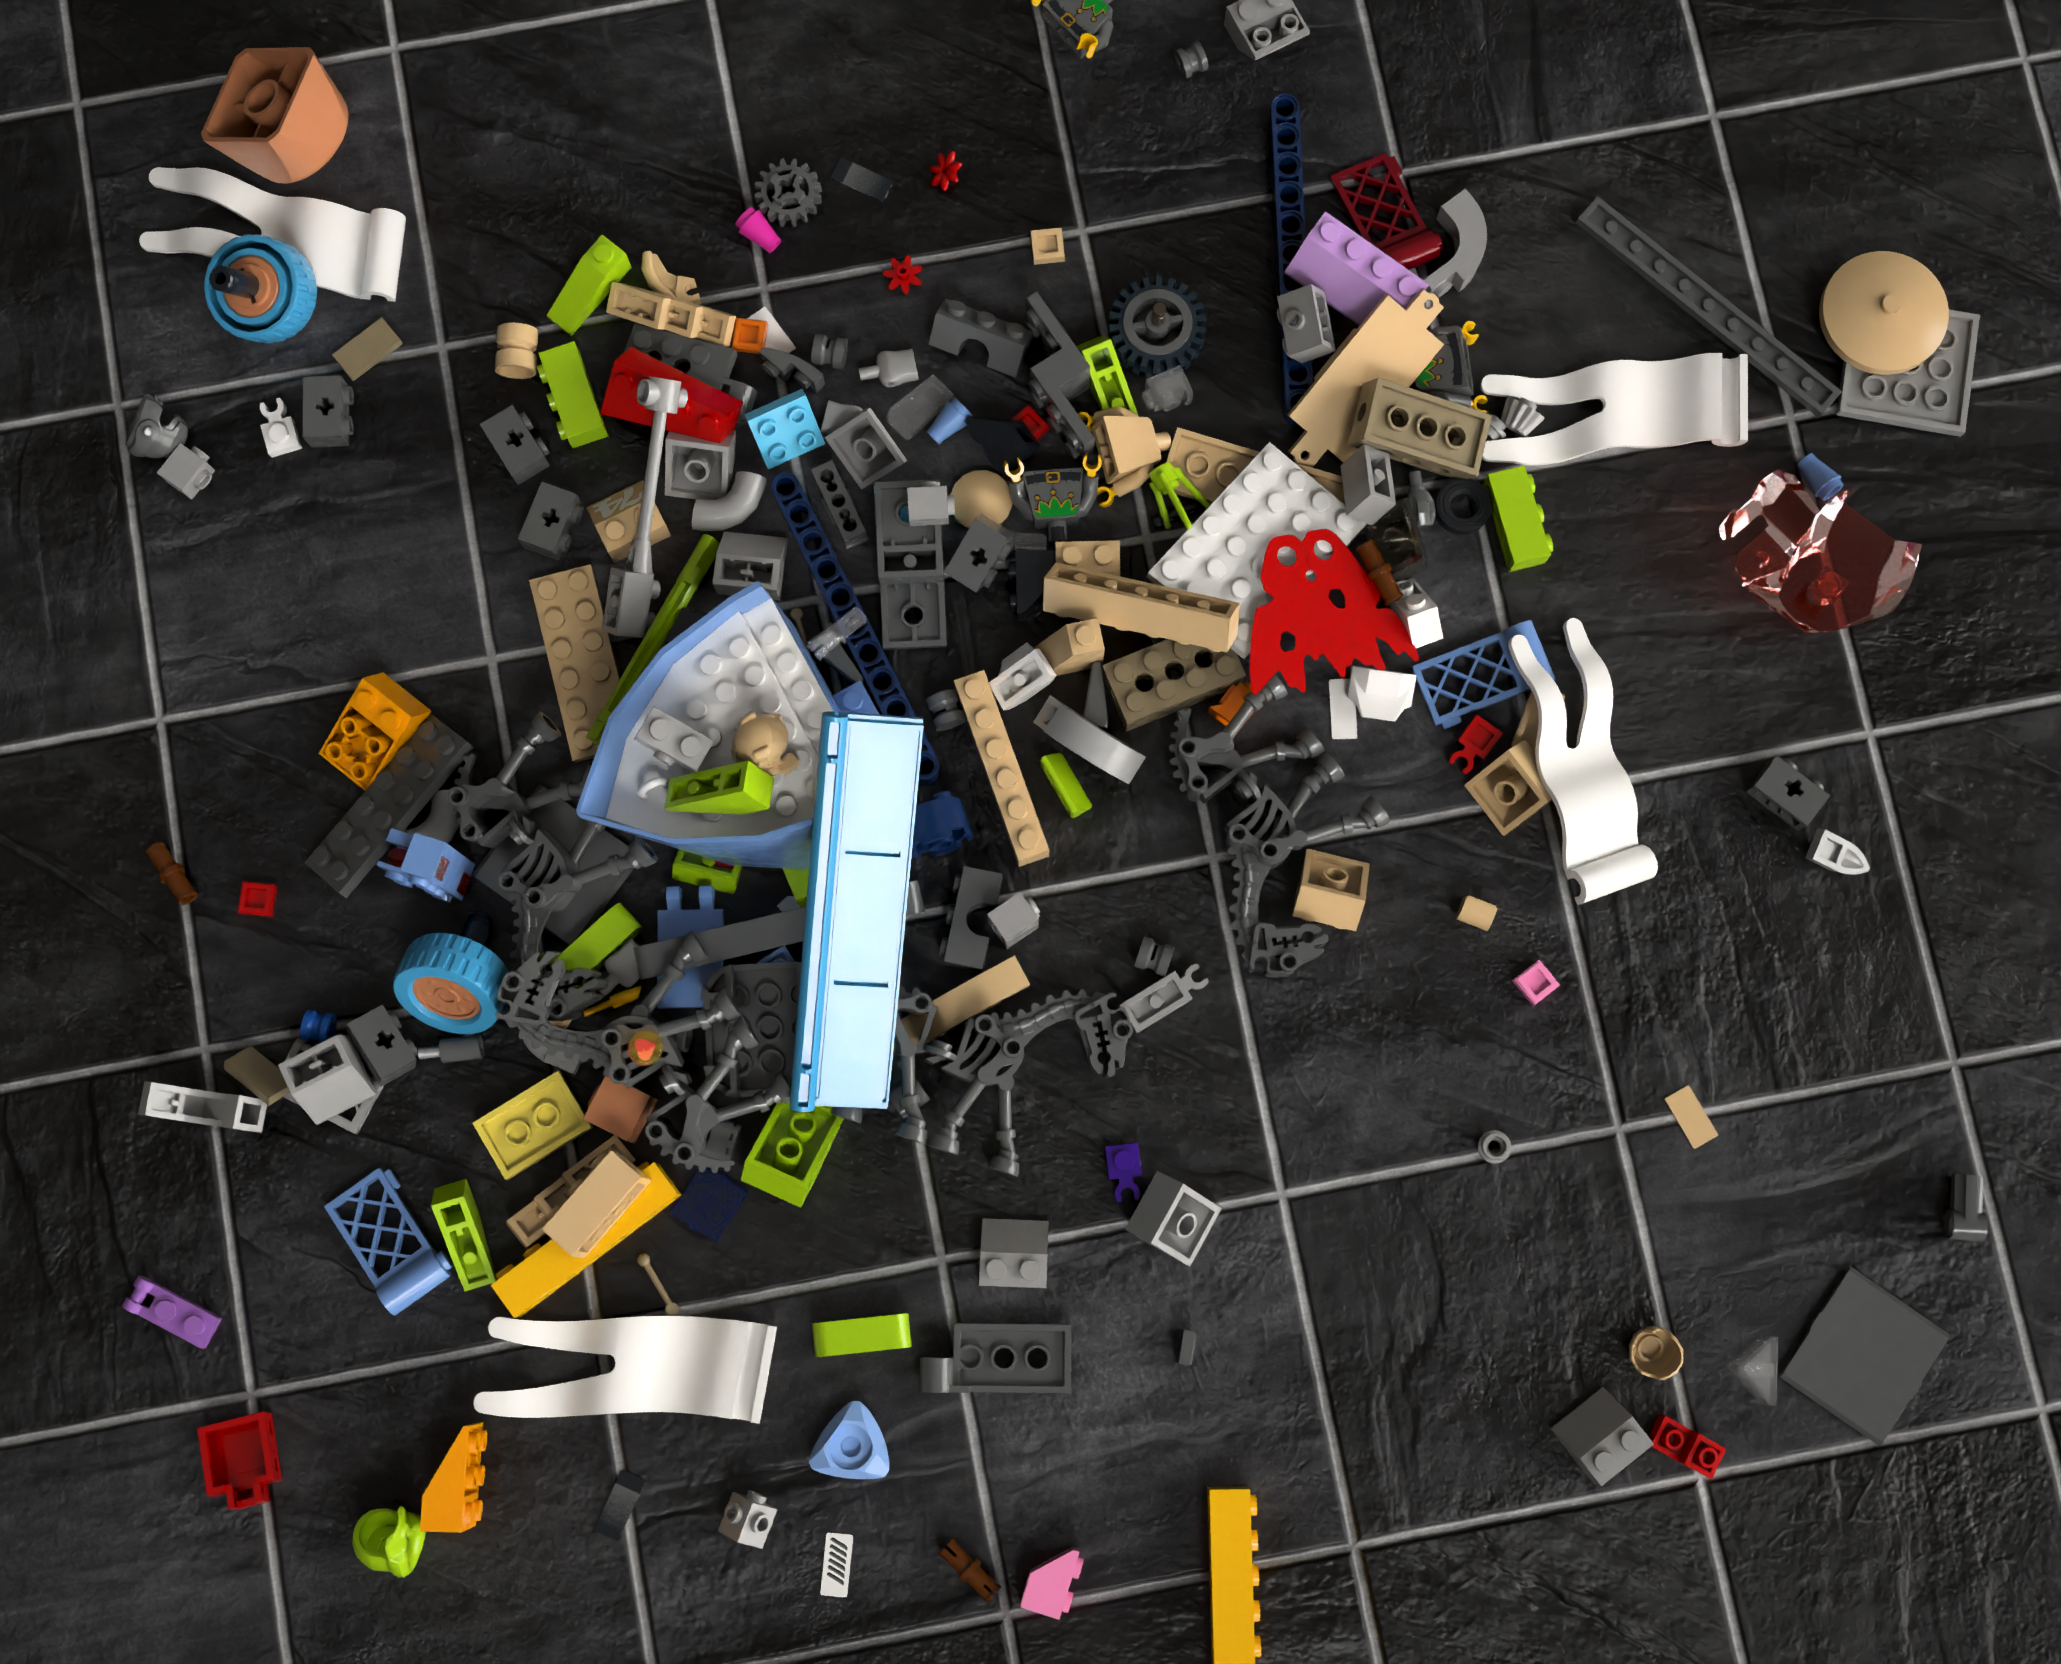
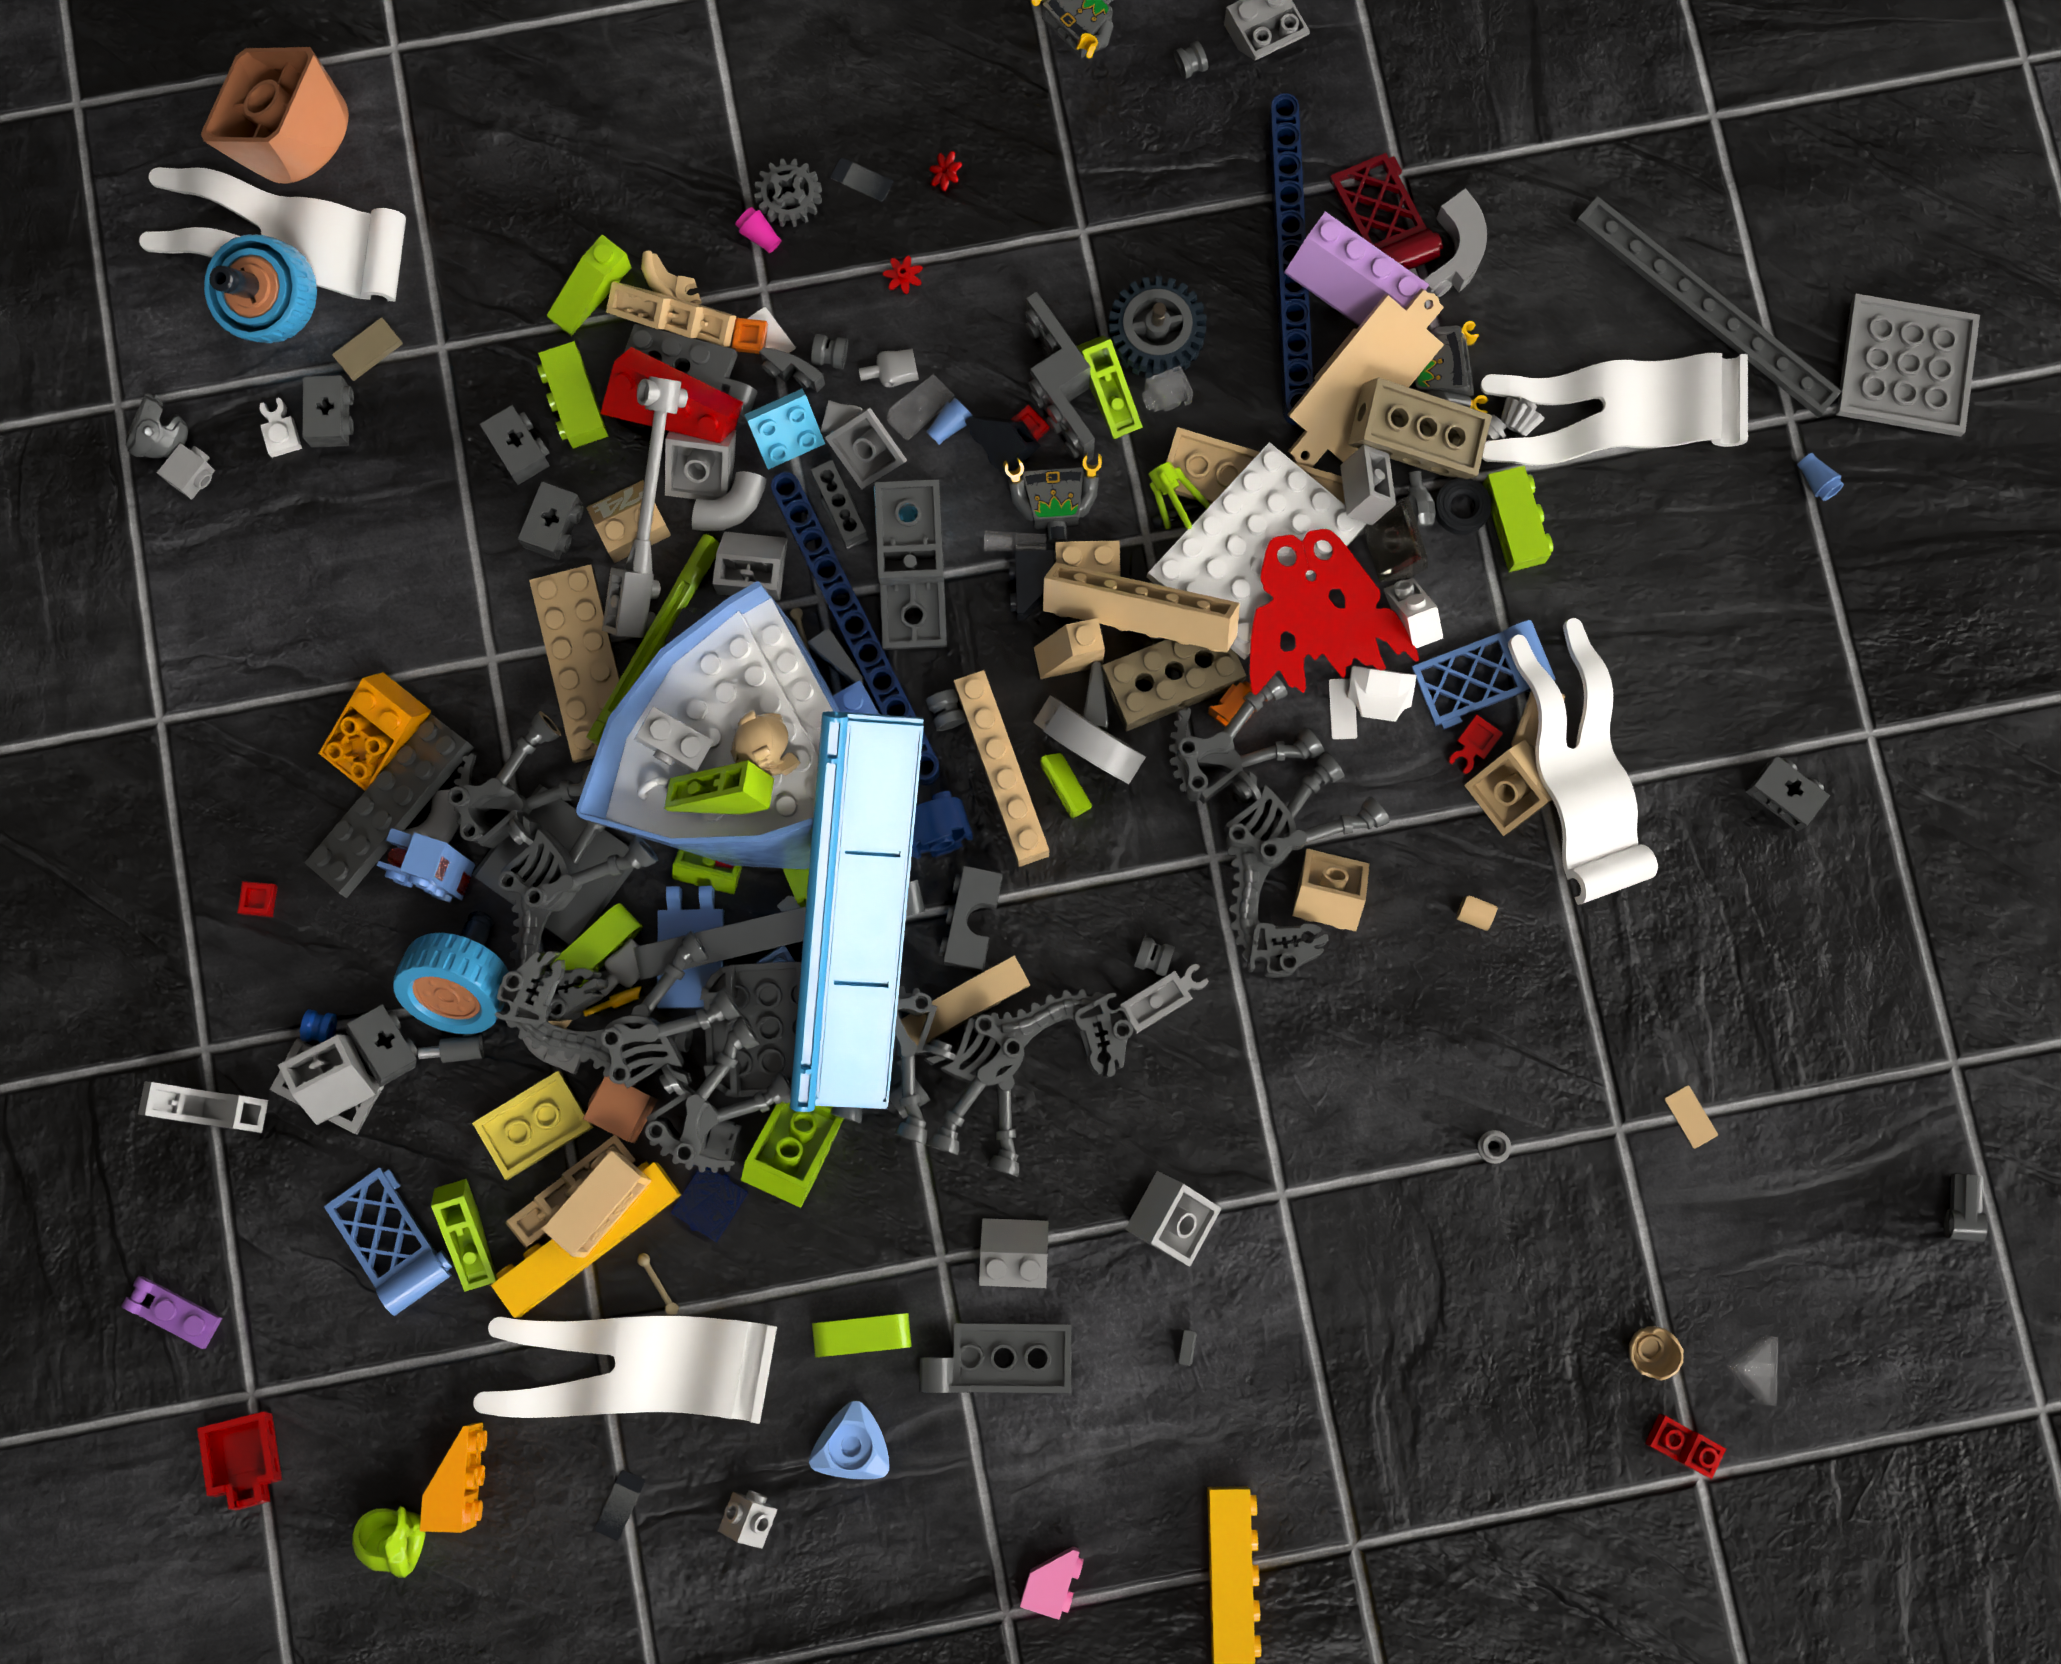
reddish brown pin [145,842,198,906] -> none
dark tan tile [224,1045,290,1106] -> none
tan wheel [495,323,538,379] -> none
clear yellow tile [627,1031,663,1066] -> none
clear axle [806,607,867,661] -> none
white sticker [820,1533,853,1597] -> none
light grey brick [907,481,955,526] -> none
dark grey arch [928,299,1033,378] -> none
reddish brown pin [938,1538,1002,1603] -> none
dark grey brick [944,514,1014,593] -> none
tan dish [950,470,1012,528] -> none
light grey brick [987,892,1040,950] -> none
white slope [989,642,1057,711] -> none
tan plate [1031,228,1065,265] -> none
tan torso [1078,406,1171,508] -> none
dark purple plate [1105,1143,1142,1203] -> none
light grey brick [1277,284,1336,363] -> none
reddish brown pin [1356,539,1404,606] -> none
bright pink tile [1512,960,1560,1006] -> none
light grey slope [1550,1387,1654,1486] -> none
clear red piece [1719,470,1923,634] -> none
dark grey piece [1779,1266,1950,1446] -> none
plate [1805,828,1870,875] -> none
tan dish [1819,251,1949,375] -> none

